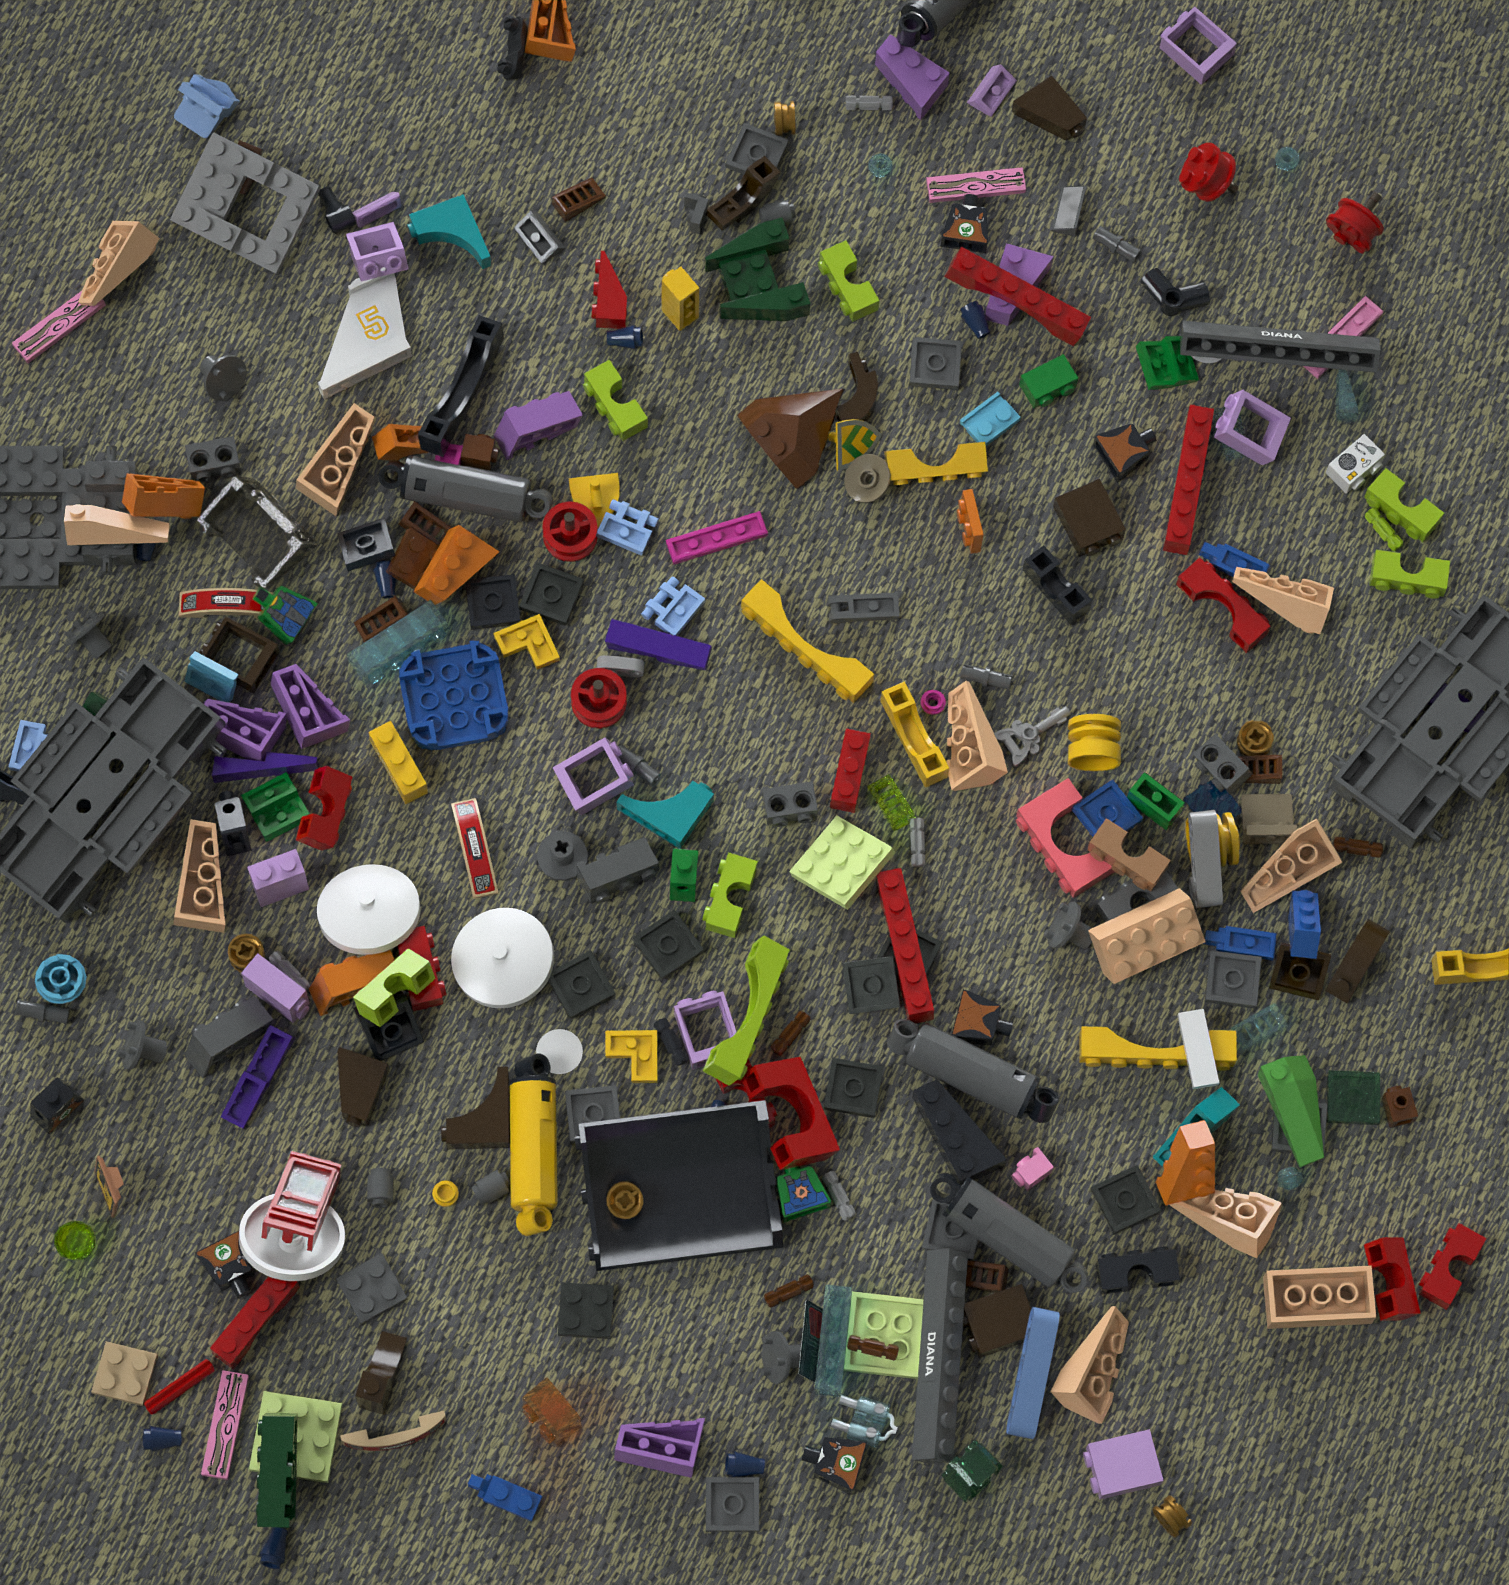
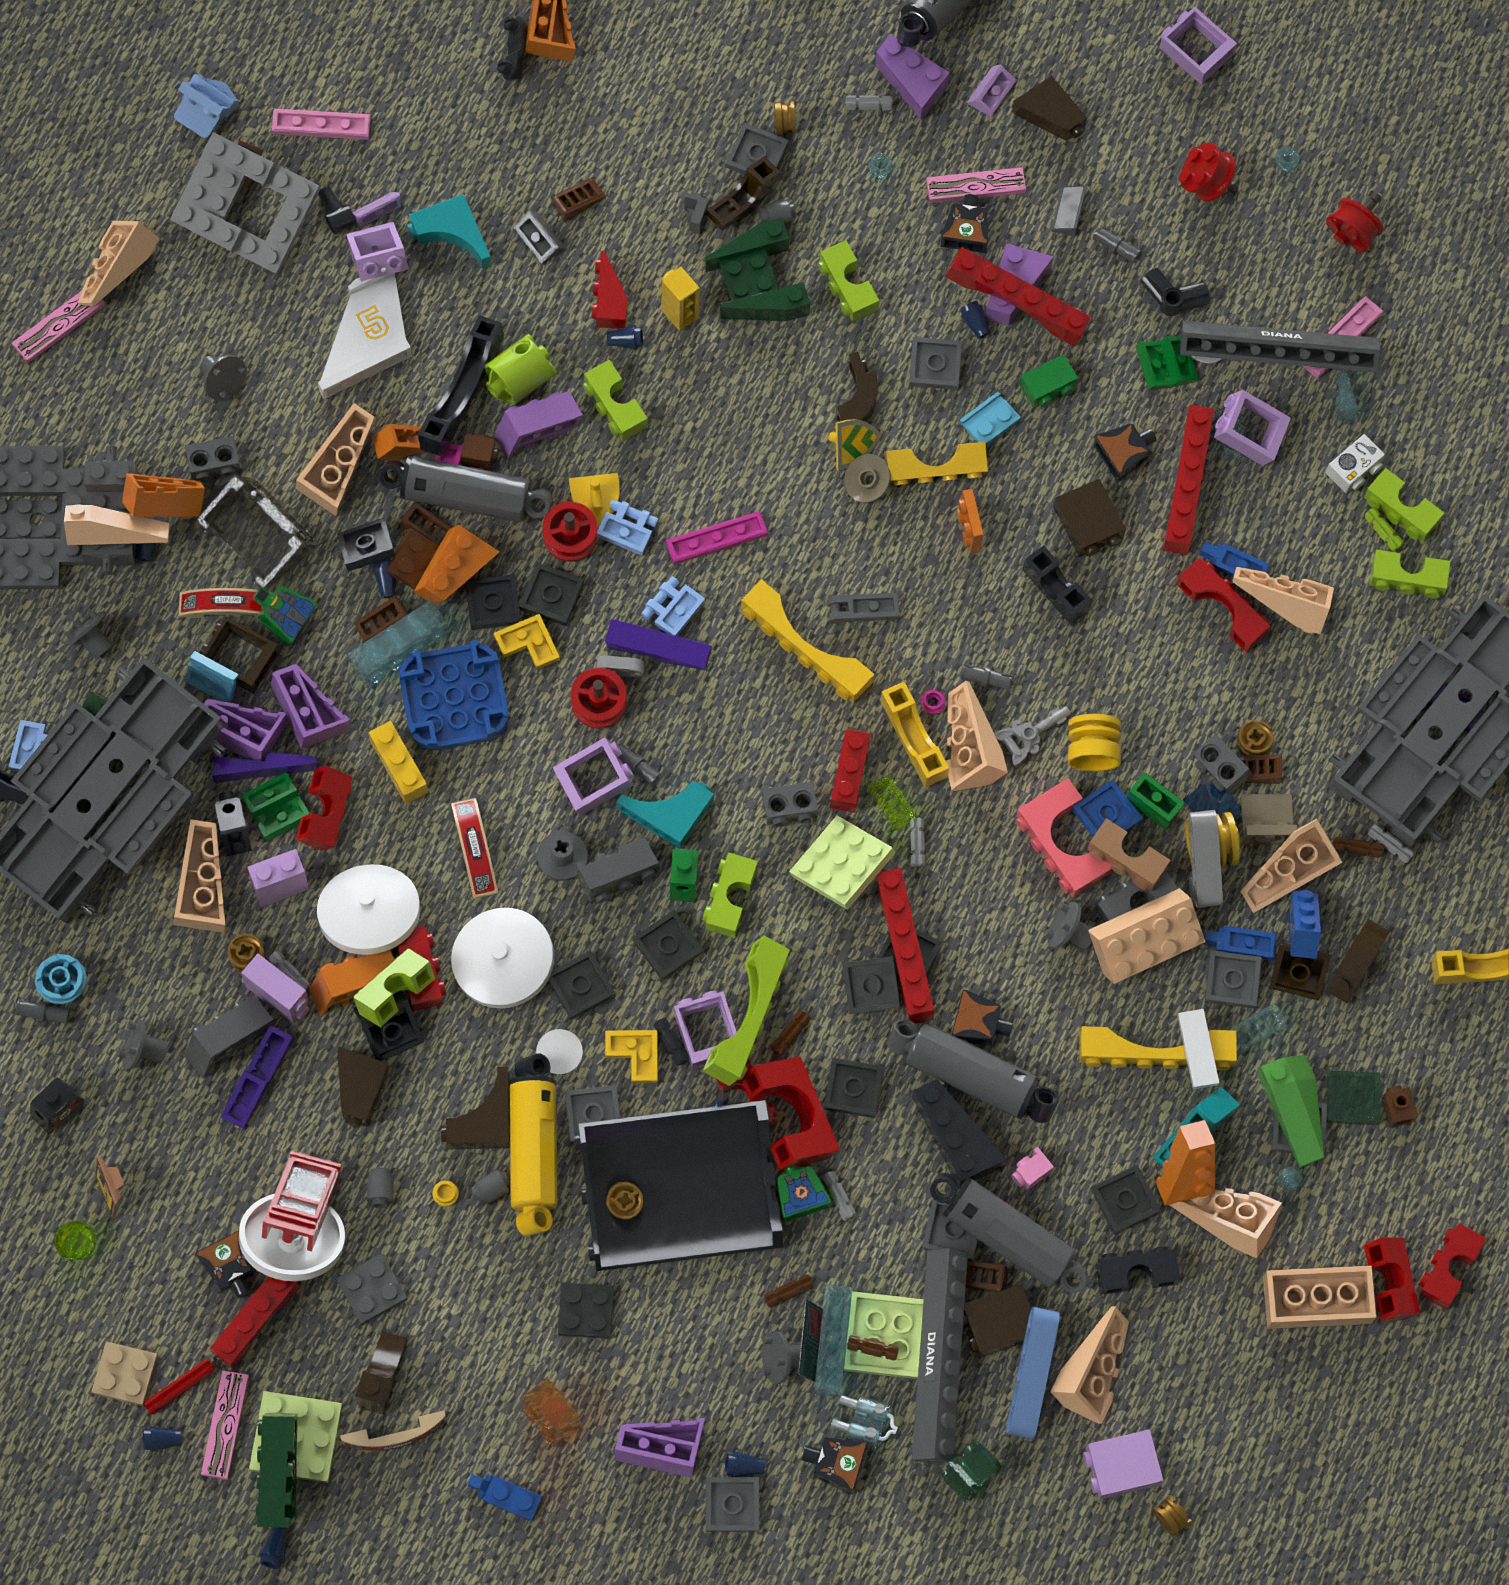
reddish brown wedge [737,388,844,489] -> none
none -> bright pink tile [272,109,371,140]
none -> lime cylinder [484,334,557,405]
none -> light grey axle [1368,824,1414,863]

